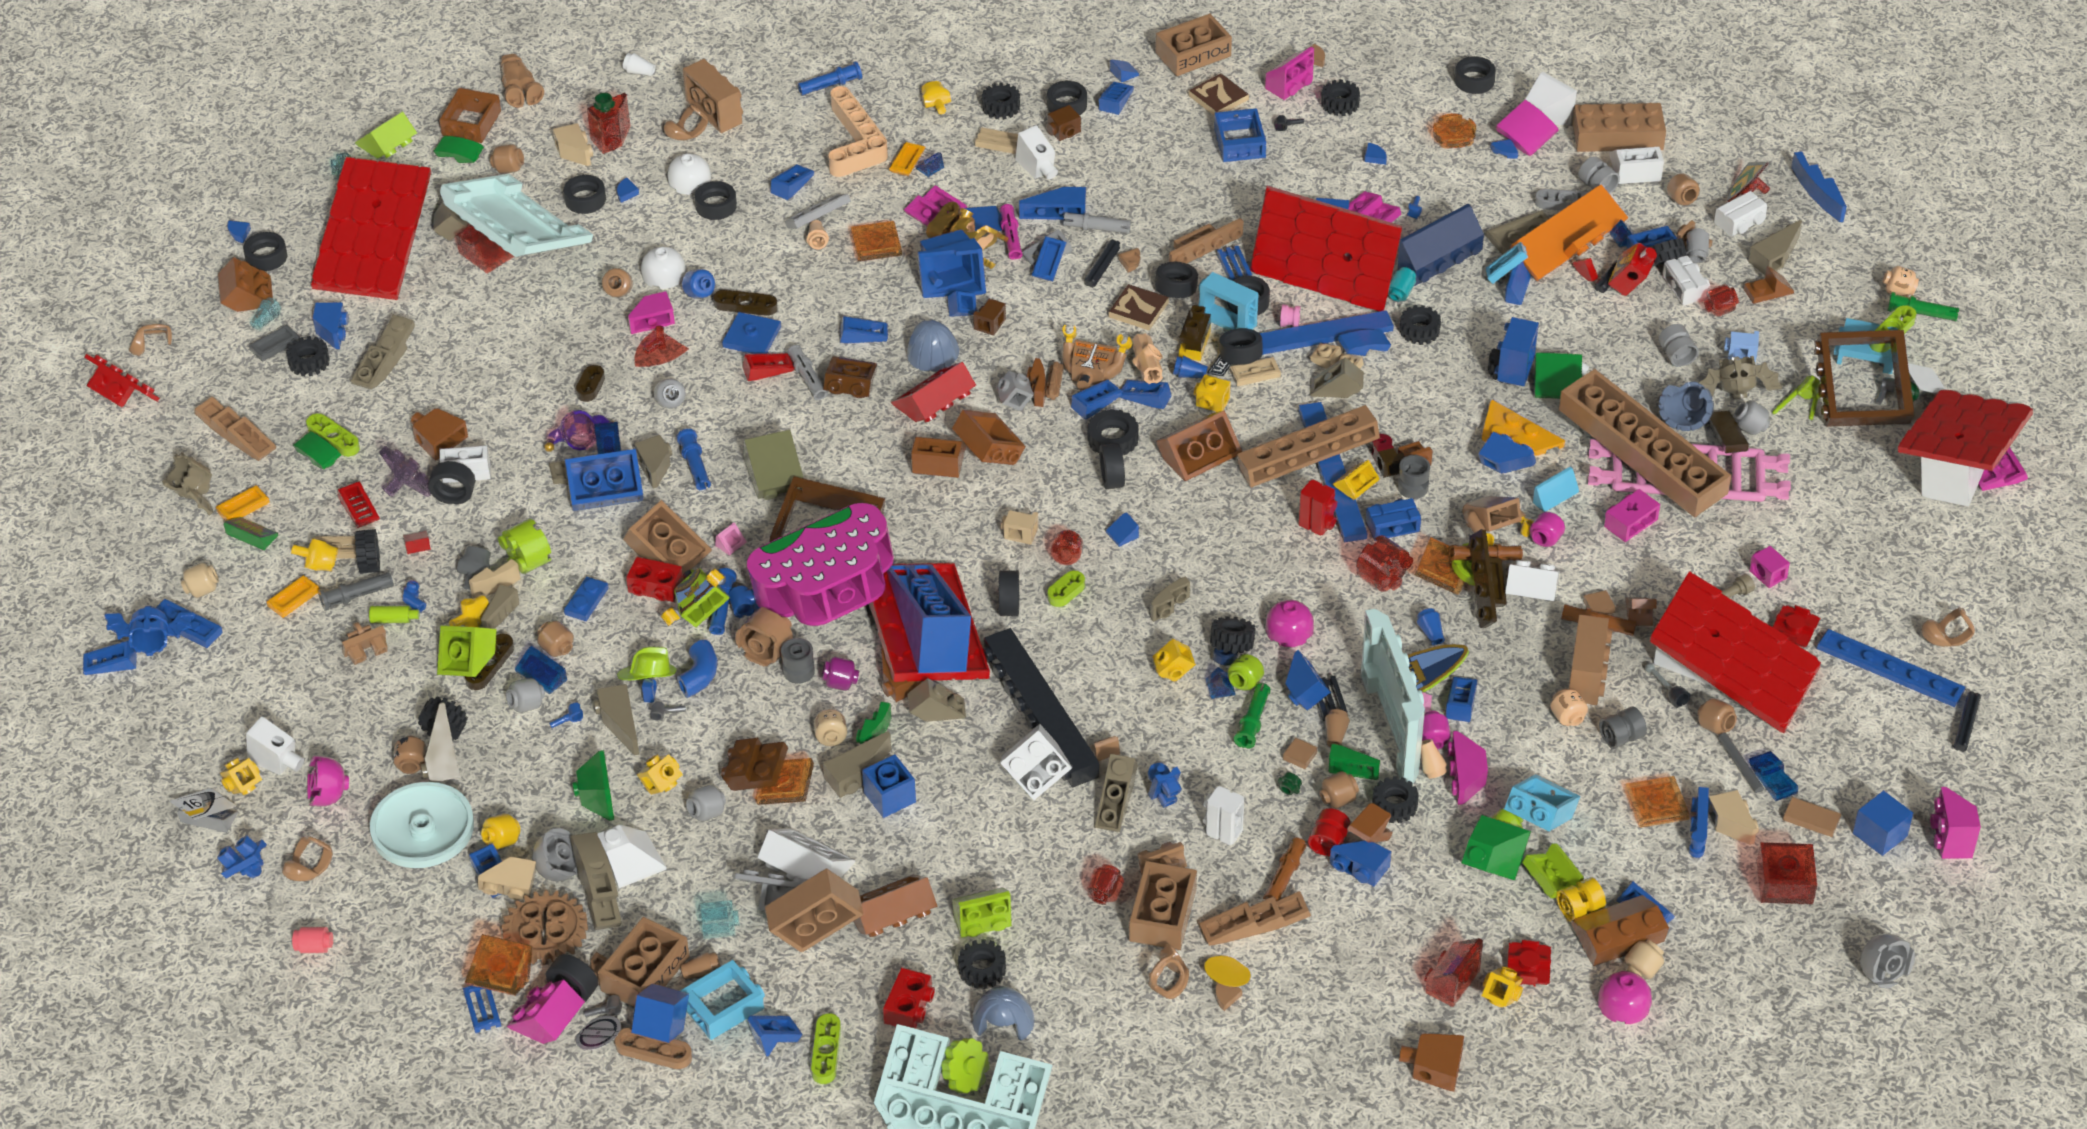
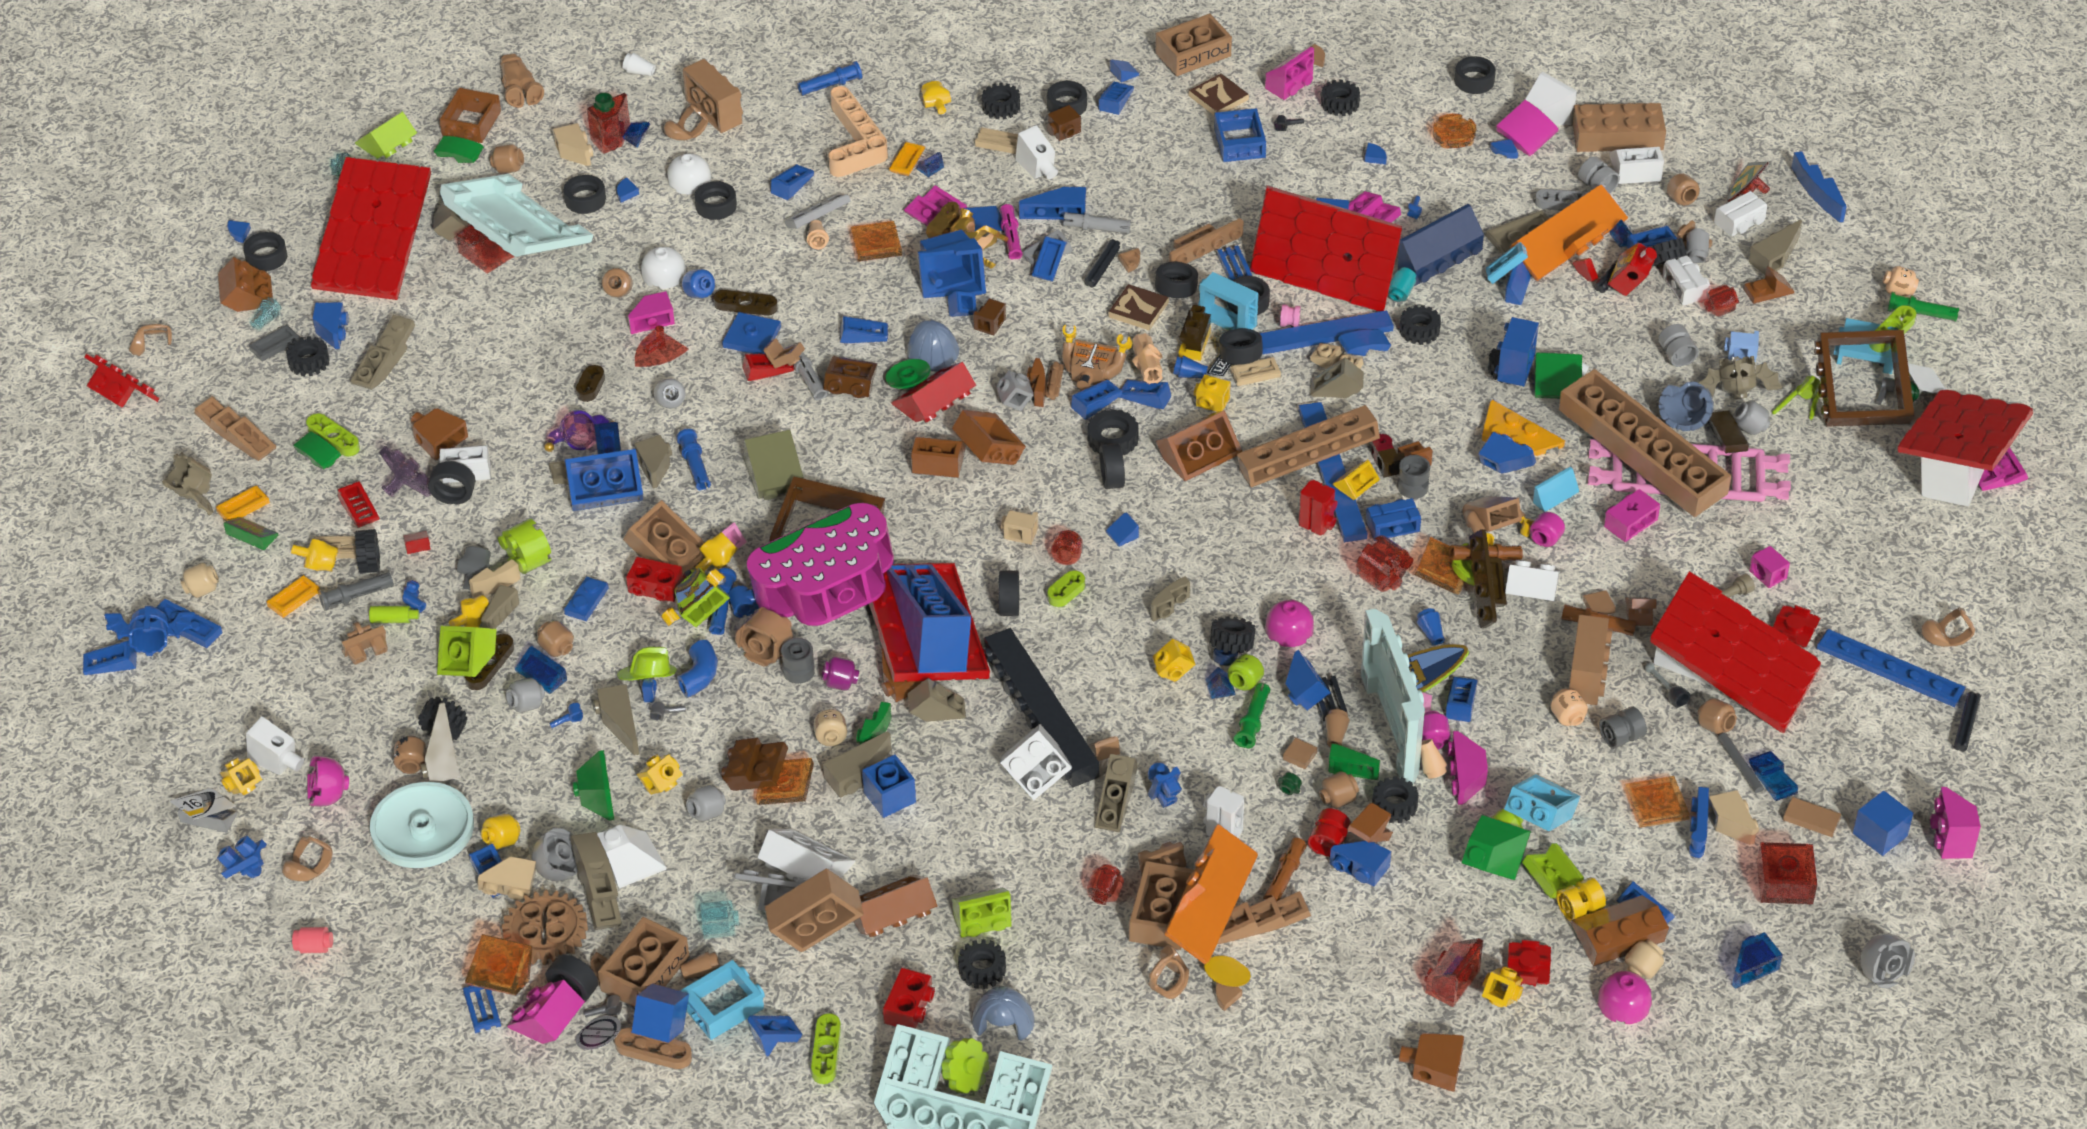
none -> clear blue slope [622,122,650,148]
none -> yellow piece [695,532,738,571]
none -> medium nougat bracket [764,338,805,369]
none -> green dish [886,359,931,389]
none -> orange bracket [1164,824,1258,964]
none -> clear blue slope [1732,932,1783,989]

